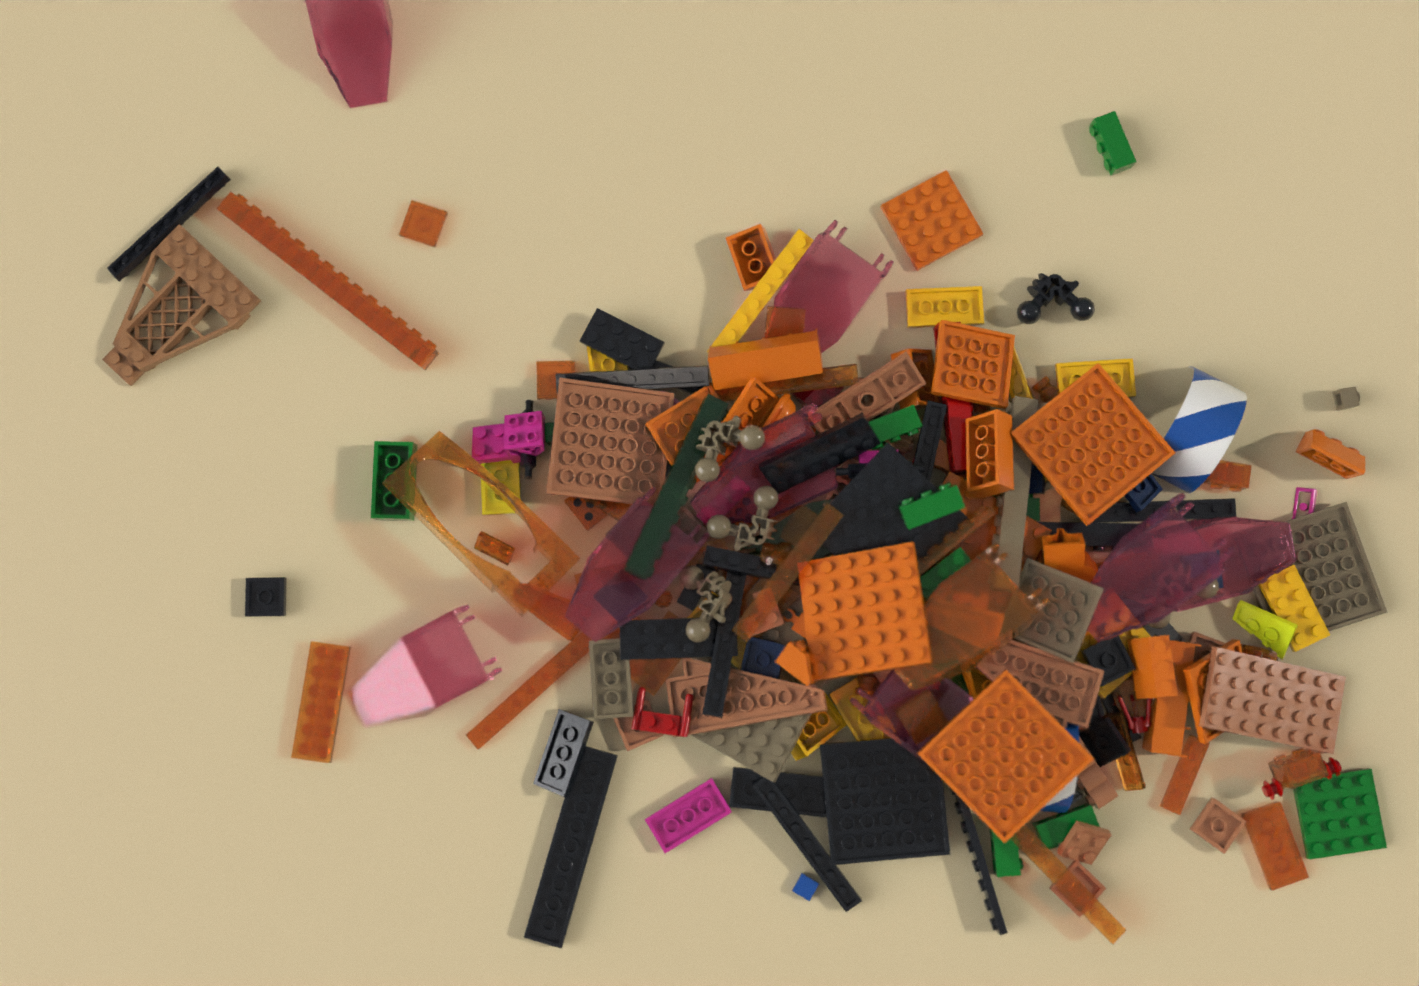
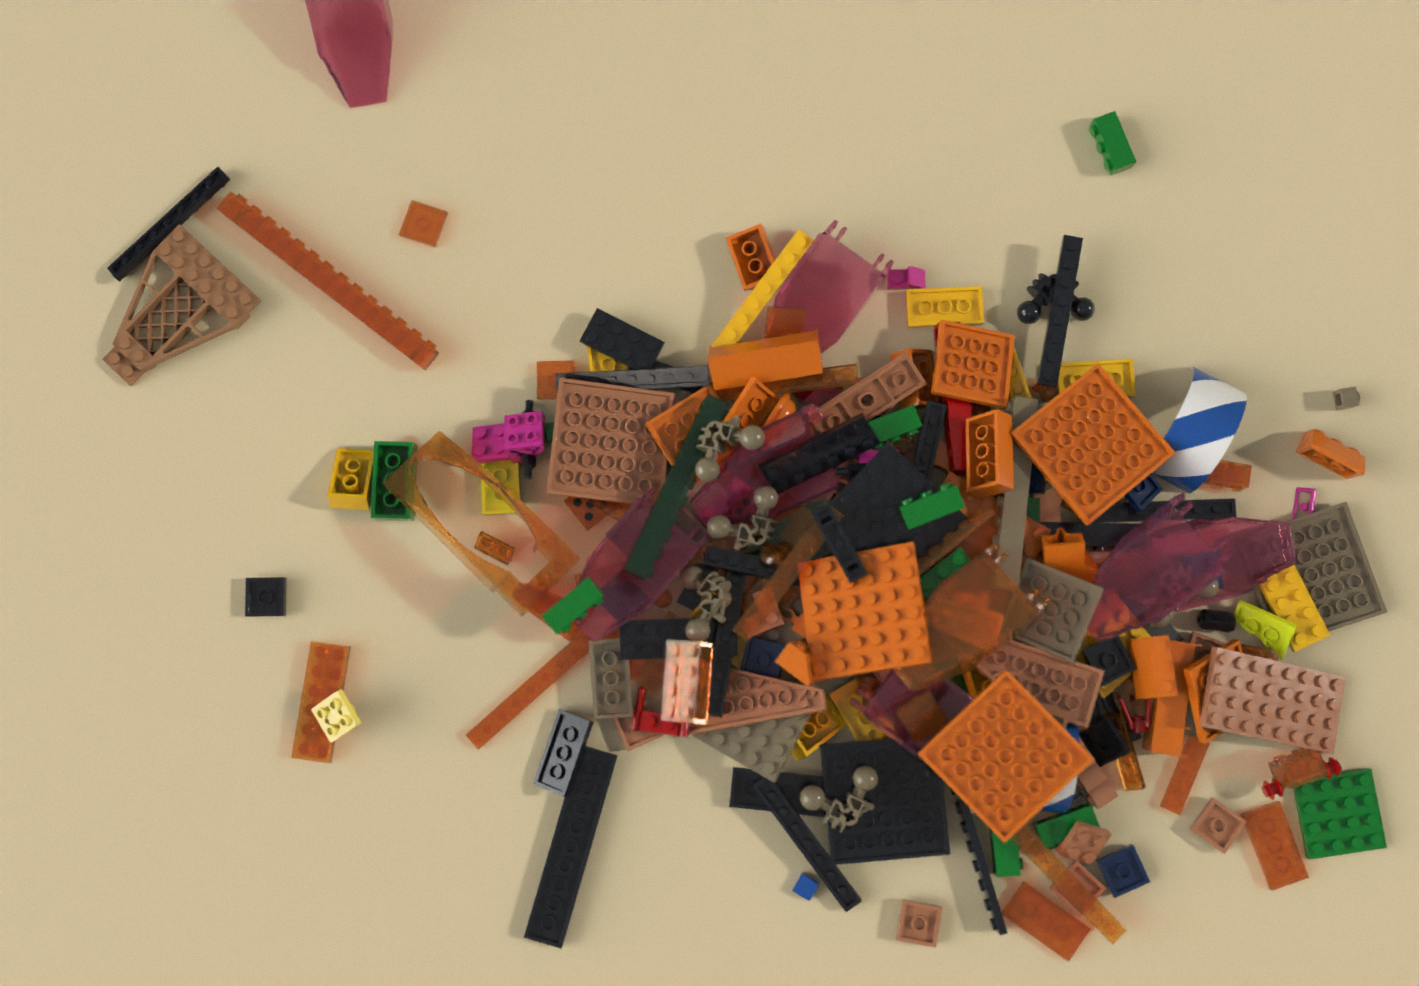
clear pink windscreen [348,604,502,726] -> none
dark pink plate [645,778,732,854] -> none
orange plate [881,170,984,271] -> none
none -> light yellow plate [311,689,361,743]
none -> yellow slope [327,448,374,511]
none -> green brick [542,577,605,635]
none -> clear orange brick [660,640,713,724]
none -> dark tan piece [800,766,878,832]
none -> black slope [811,503,868,584]
none -> dark pink slope [887,266,925,290]
none -> nougat plate [896,899,942,948]
none -> clear orange plate [1002,881,1090,962]
none -> black plate [1036,235,1083,388]
none -> dark blue plate [1096,844,1151,898]
none -> black piece [1196,609,1236,633]

